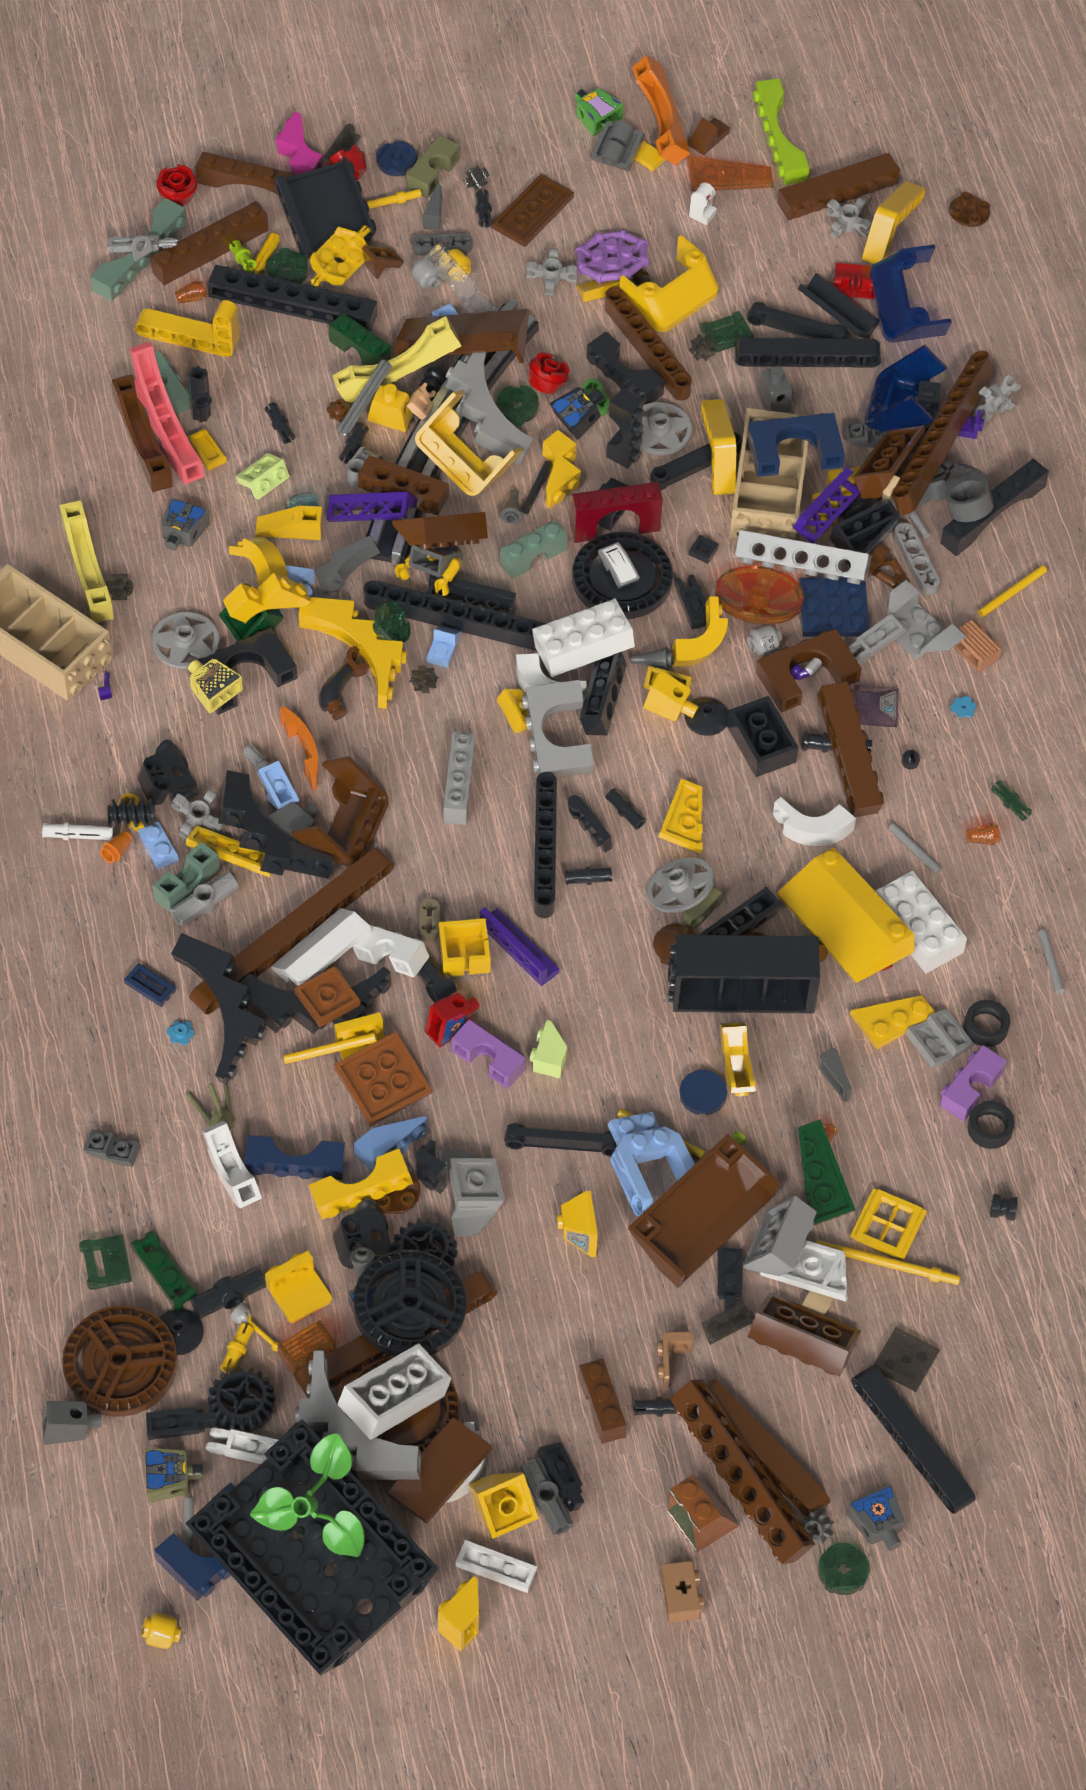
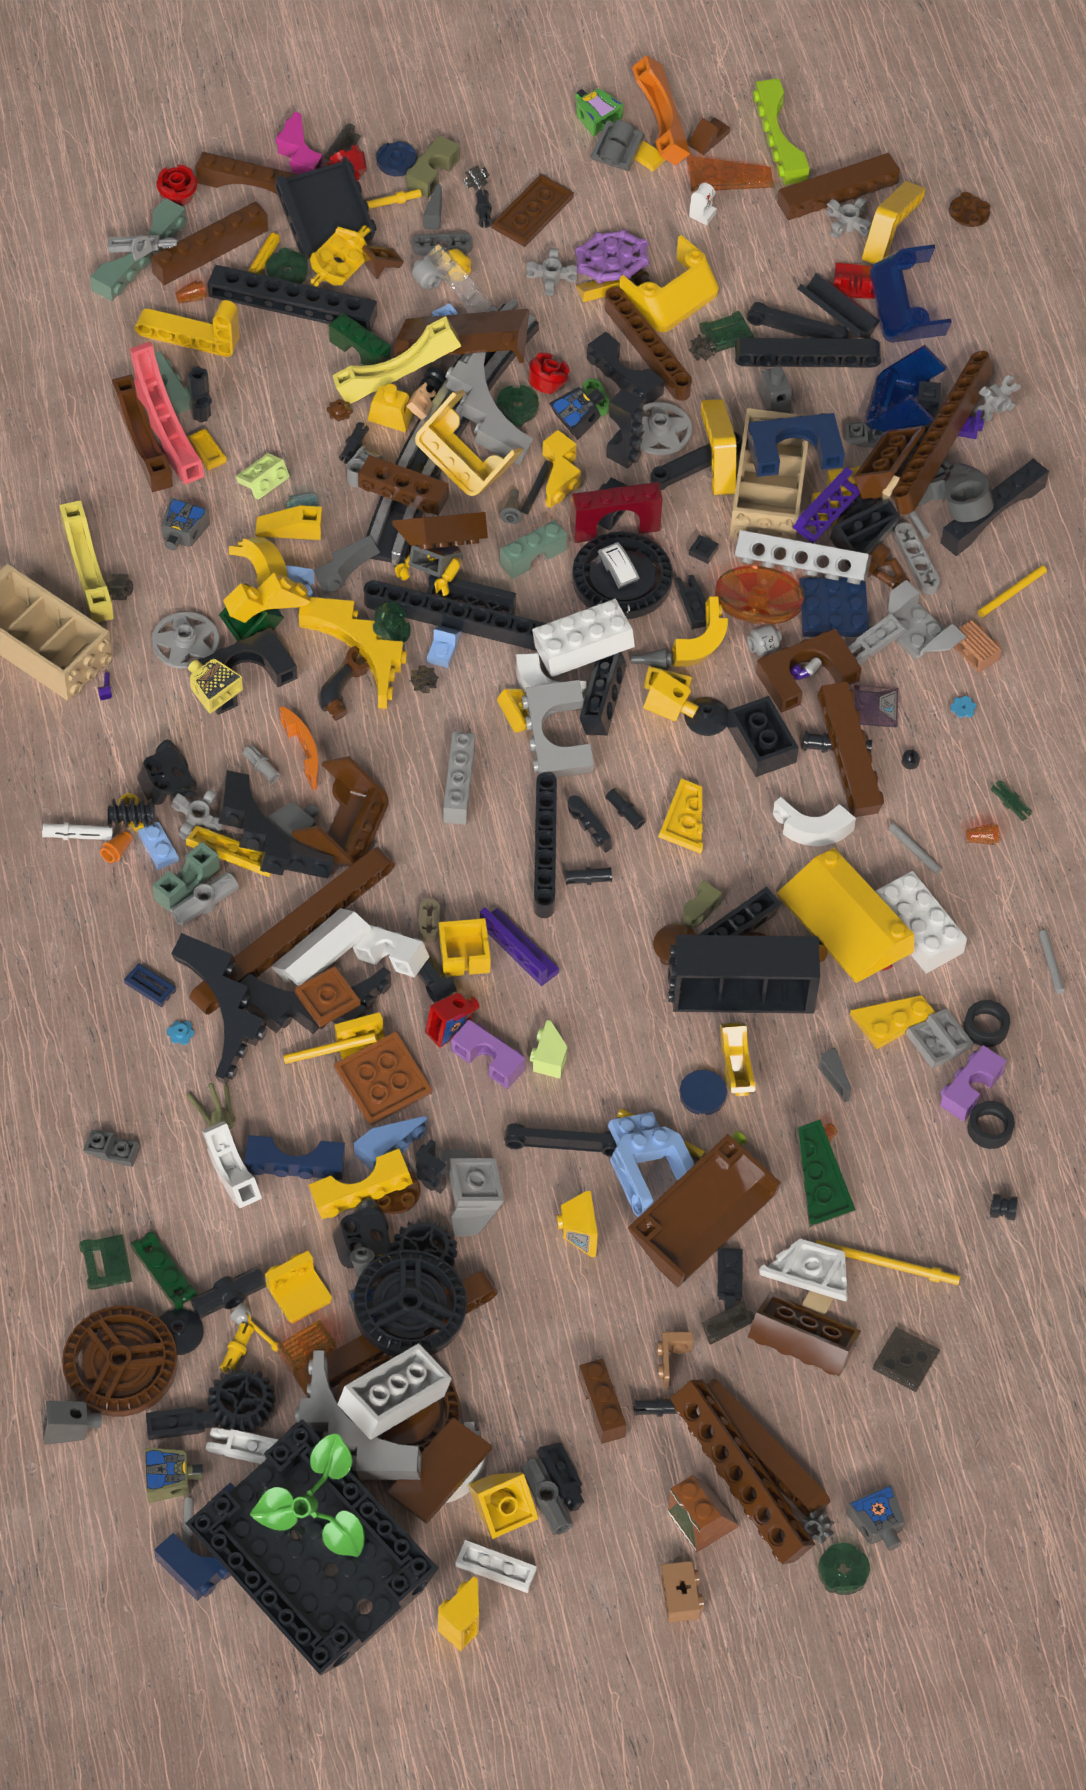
yellow head [141,1612,182,1649] -> none
lime pin [229,240,256,272] -> none
light blue slope [257,761,299,810] -> none
black pin [264,402,295,444] -> none
dark purple fence [326,492,417,522] -> none
dark grey axle [337,359,392,436] -> none
light grey wheel [647,857,715,913] -> none
light grey slope [742,1195,817,1276] -> none
yellow piece [850,1188,927,1260] -> none
black beam [851,1365,976,1514] -> none

